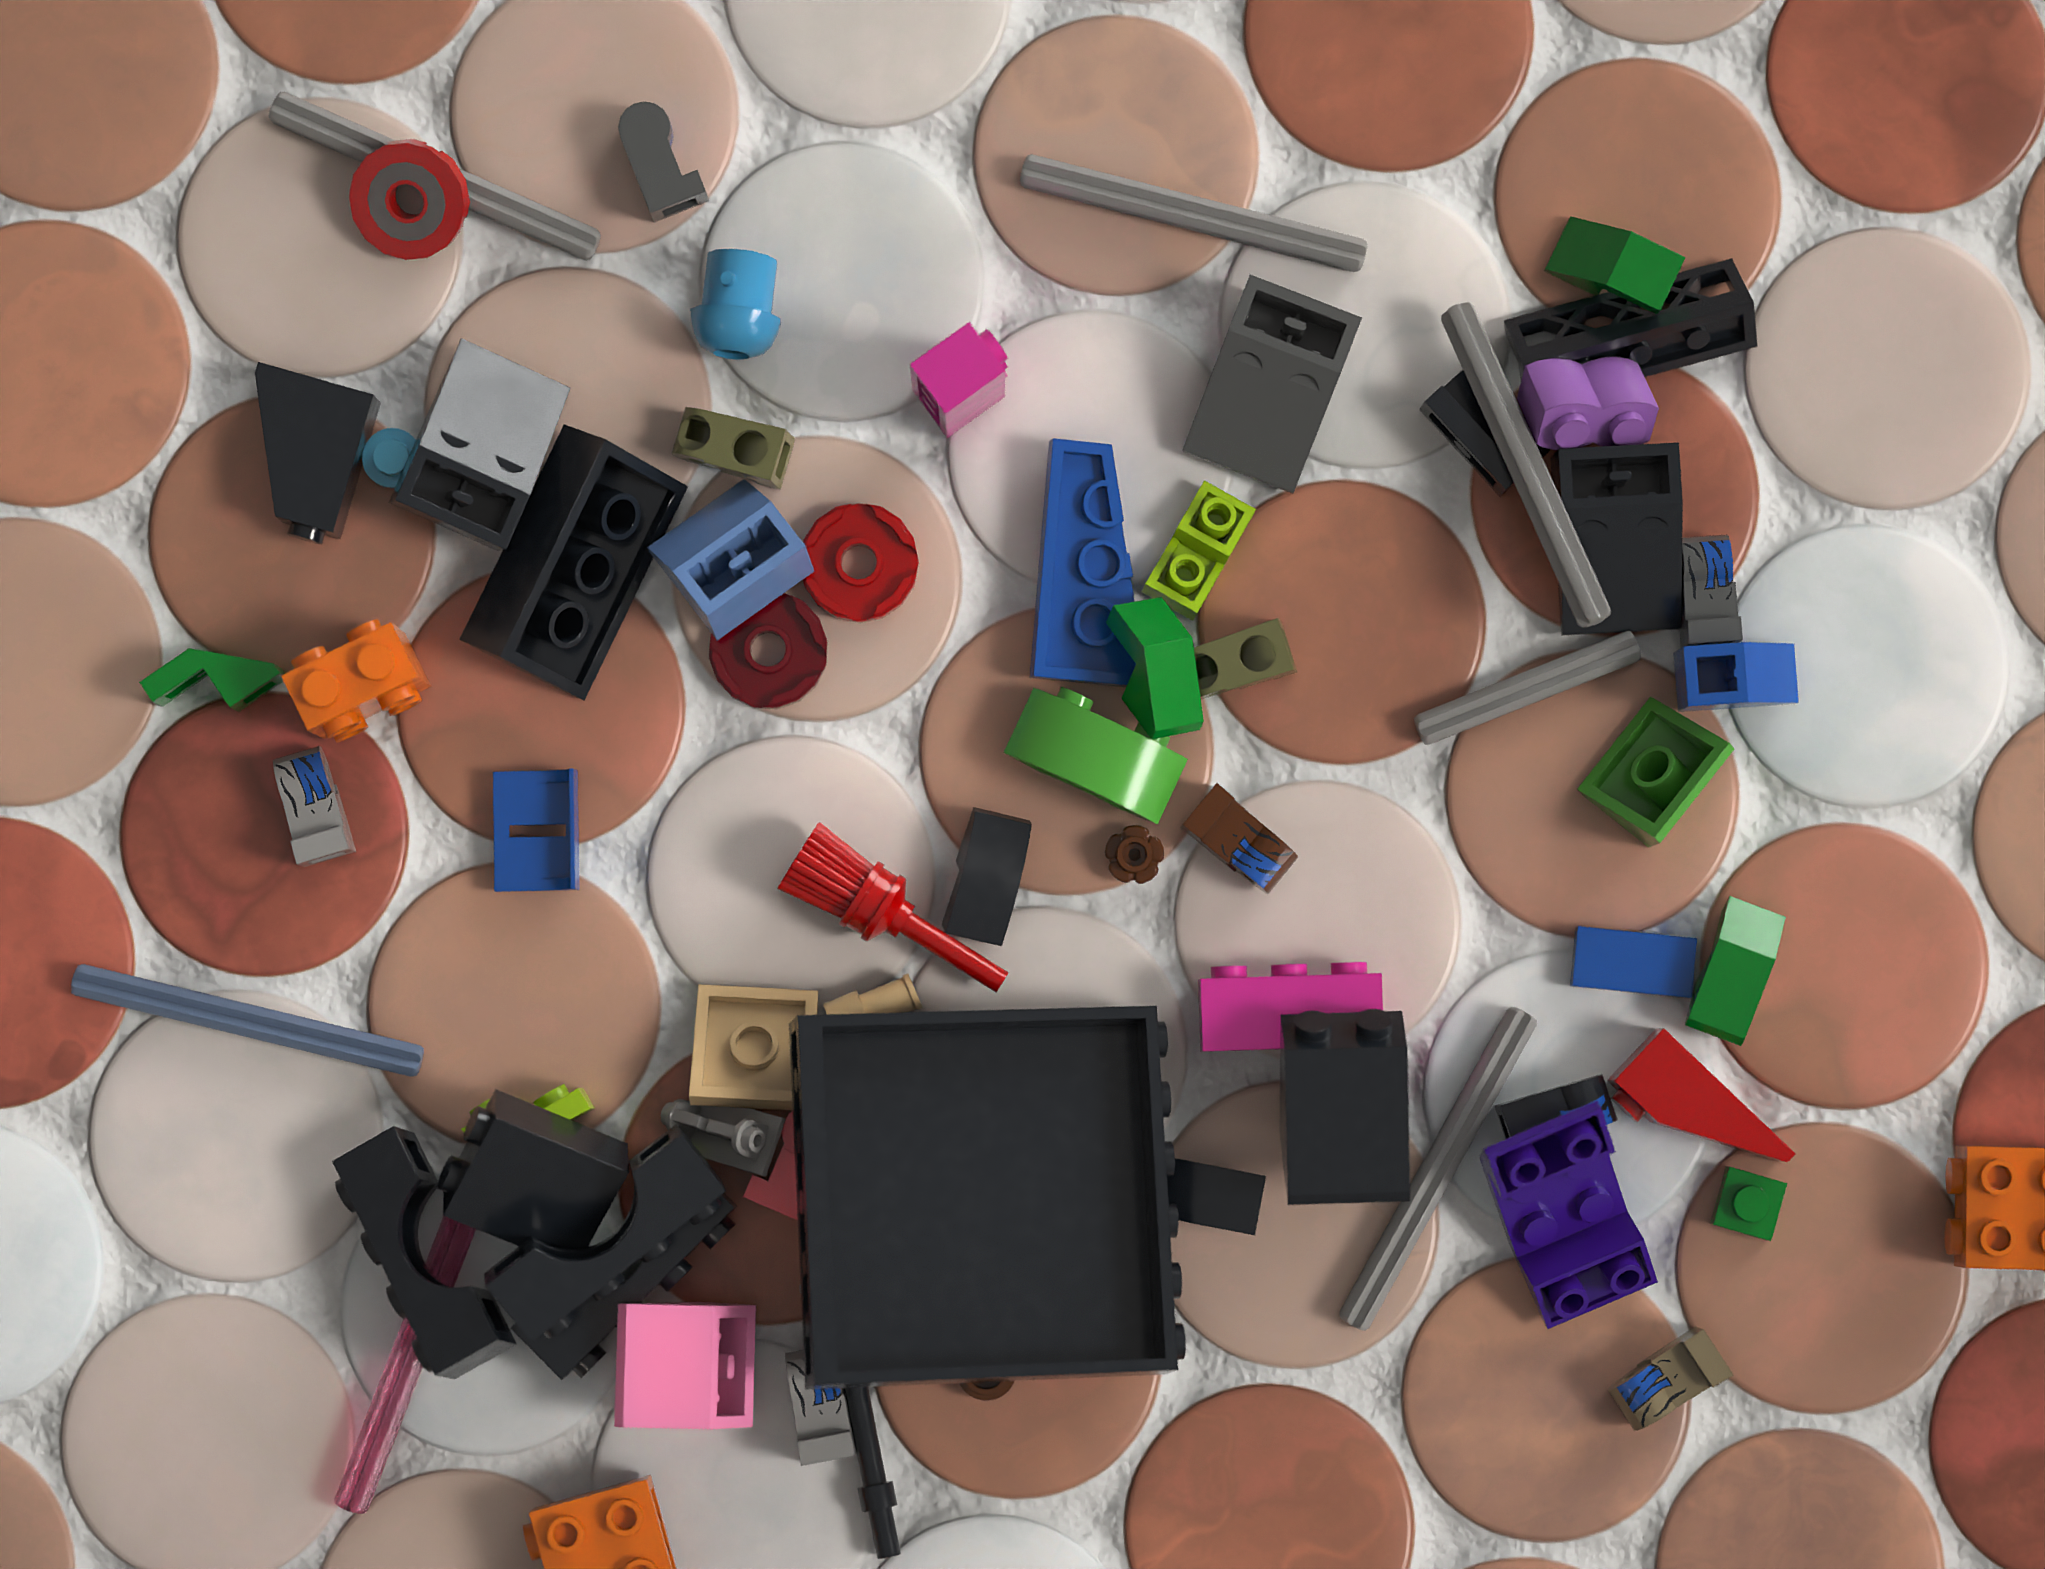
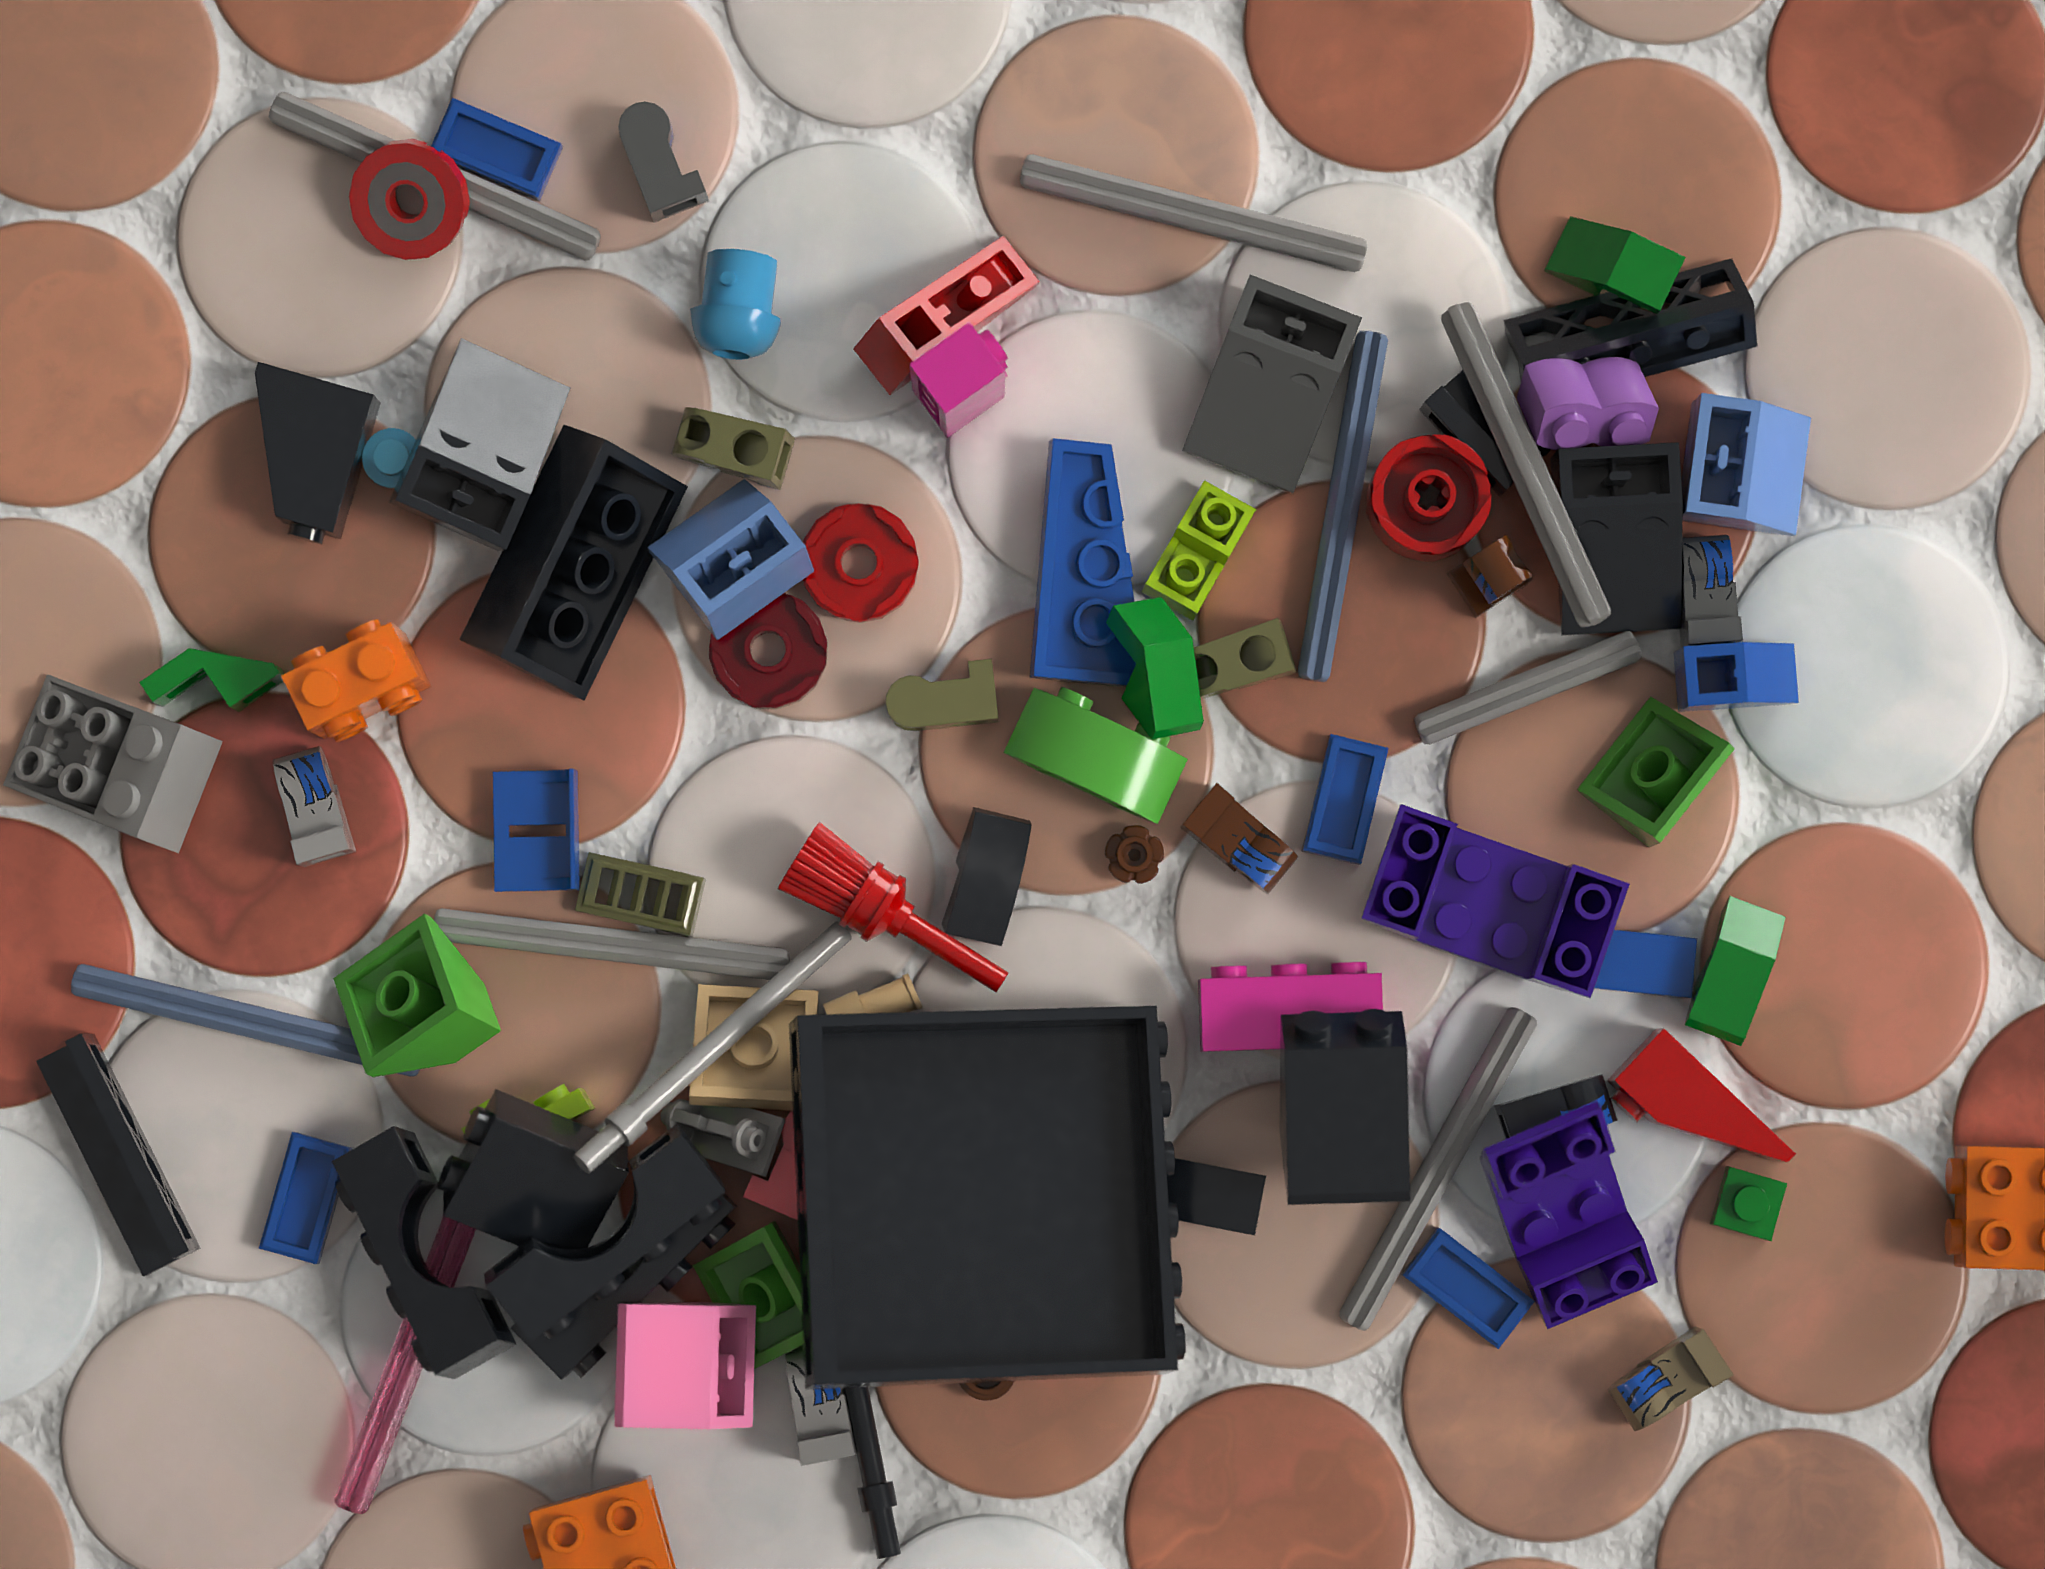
none -> light grey slope [3,674,223,853]
none -> black fence [36,1033,201,1277]
none -> blue tile [259,1132,352,1265]
none -> bright green slope [333,914,501,1077]
none -> blue tile [431,98,563,201]
none -> light grey axle [434,908,790,980]
none -> light grey bar [573,921,852,1174]
none -> olive slope [575,852,706,937]
none -> bright green slope [693,1221,803,1369]
none -> red slope [853,236,1040,395]
none -> olive leg [886,659,998,731]
none -> sand blue axle [1297,331,1388,682]
none -> blue tile [1302,734,1389,865]
none -> dark purple slope [1361,804,1630,998]
none -> red brick [1366,434,1491,562]
none -> blue tile [1401,1227,1535,1349]
none -> reddish brown leg [1447,534,1533,618]
none -> medium blue slope [1681,393,1811,536]

